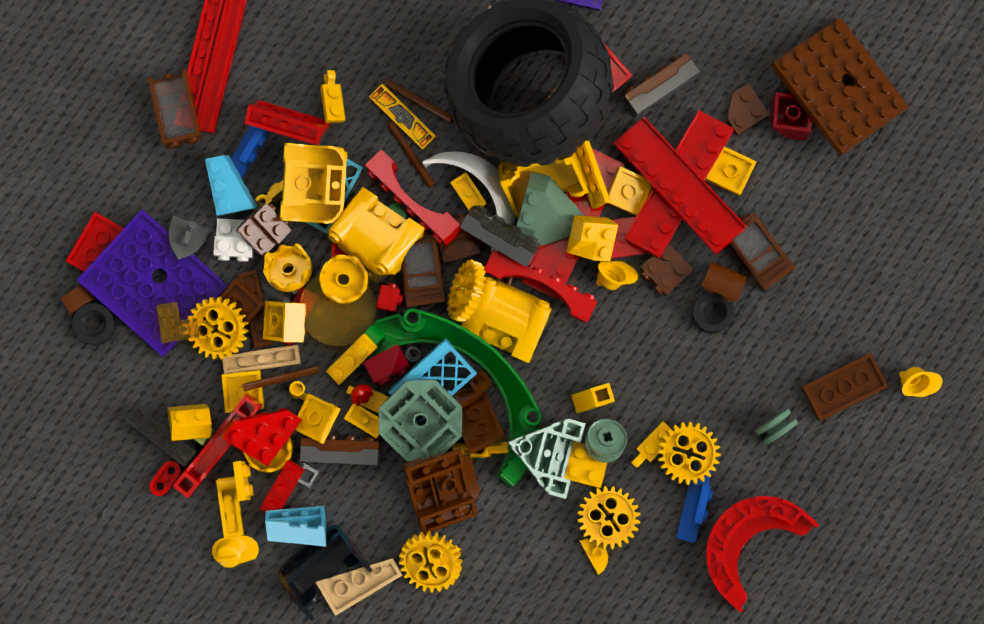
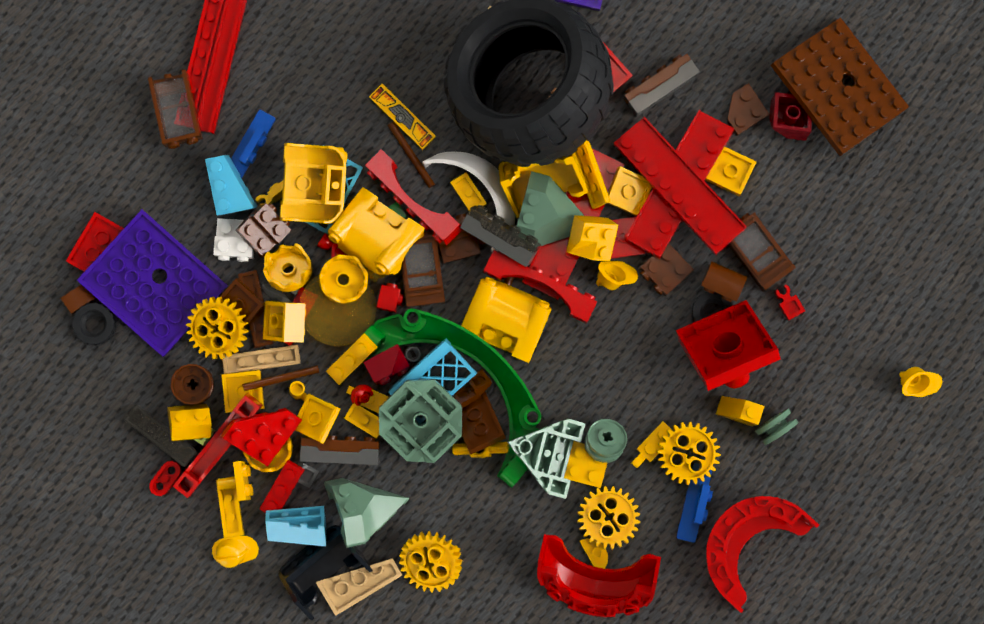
clear yellow plate [157,302,199,343] -> none
dark grey shield [168,216,209,260] -> none
red fence [244,100,330,145] -> none
yellow plate [320,70,345,123] -> none
reddish brown bar [384,79,453,123] -> none
reddish brown slope [403,448,480,535] -> none
yellow gear [447,260,486,322] -> none
yellow slope [571,383,615,414] -> none
reddish brown plate [802,353,889,421] -> none
none -> reddish brown wheel [171,364,214,405]
none -> red hinge [317,233,333,250]
none -> sand green wedge [324,478,409,548]
none -> red windscreen [537,534,661,617]
none -> red piece [676,300,781,391]
none -> yellow slope [716,396,764,426]
none -> red plate [775,285,805,321]

